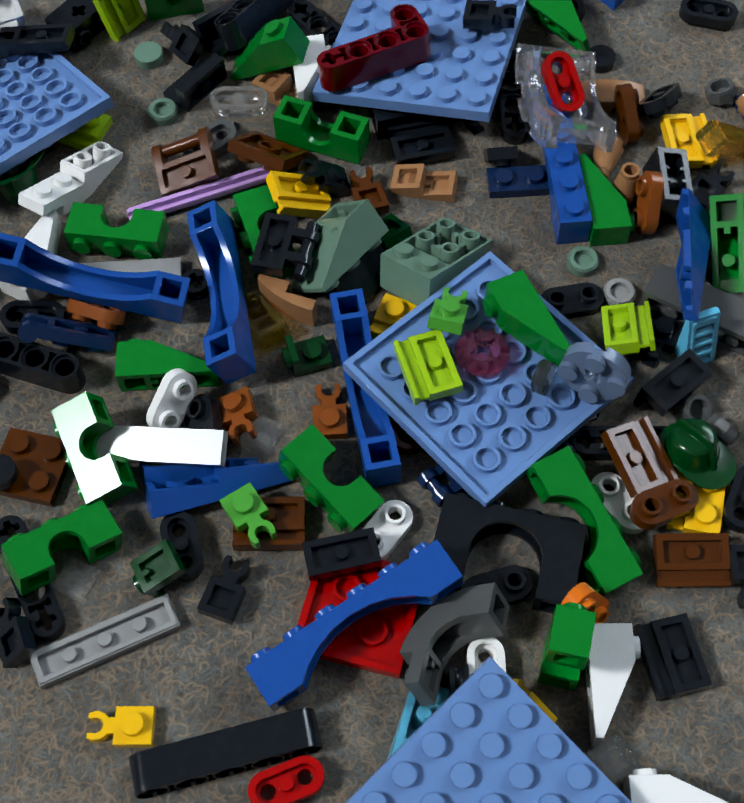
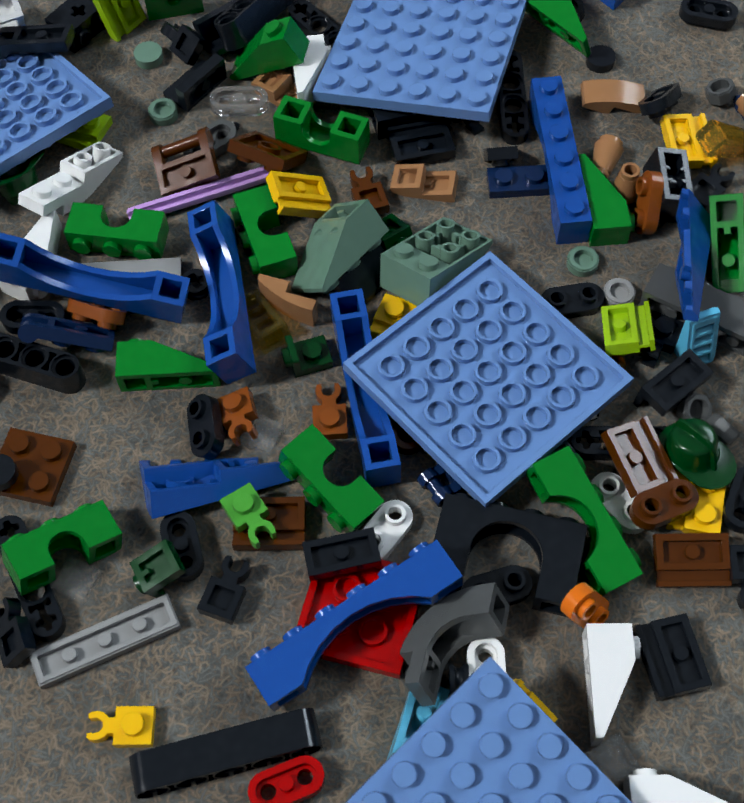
arch [51,391,138,505] -> none
tile [96,425,229,467] -> none
white plate [146,368,197,428] -> none
black plate [250,212,320,281] -> none
black plate [297,158,351,198] -> none
dark red beam [317,4,431,92] -> none
lime plate [393,330,463,406] -> none
bright green plate [427,287,469,335] -> none
clear pink gear [455,326,510,377] -> none
black plate [463,0,517,30] -> none
green slope [482,270,570,367] -> none
clear fence [515,43,617,152] -> none
clear smoke tile [531,359,556,396] -> none
green arch [537,603,596,691] -> none
red plate [541,51,585,114] -> none
sand blue plate [557,341,631,403] -> none
reddish brown plate [614,83,644,146] -> none

